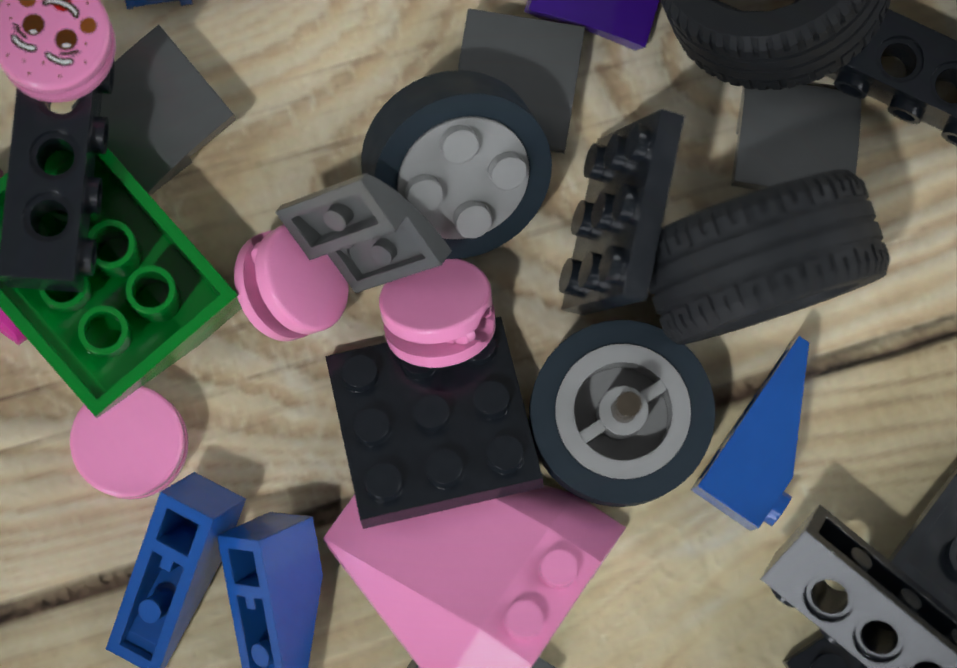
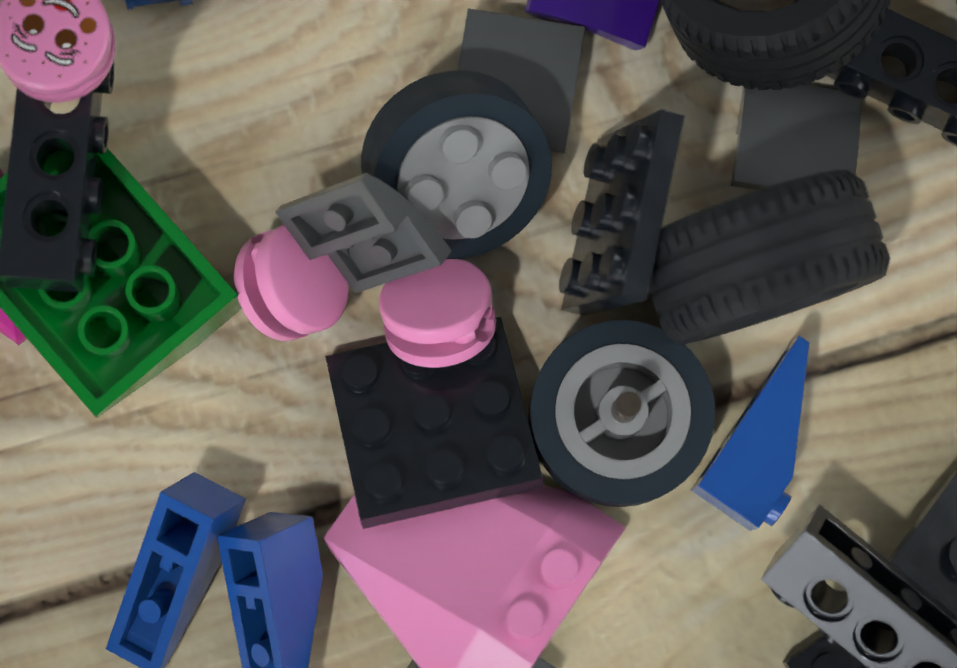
bright pink head [70,386,189,500] -> none
dark grey slope [71,25,236,196] -> none

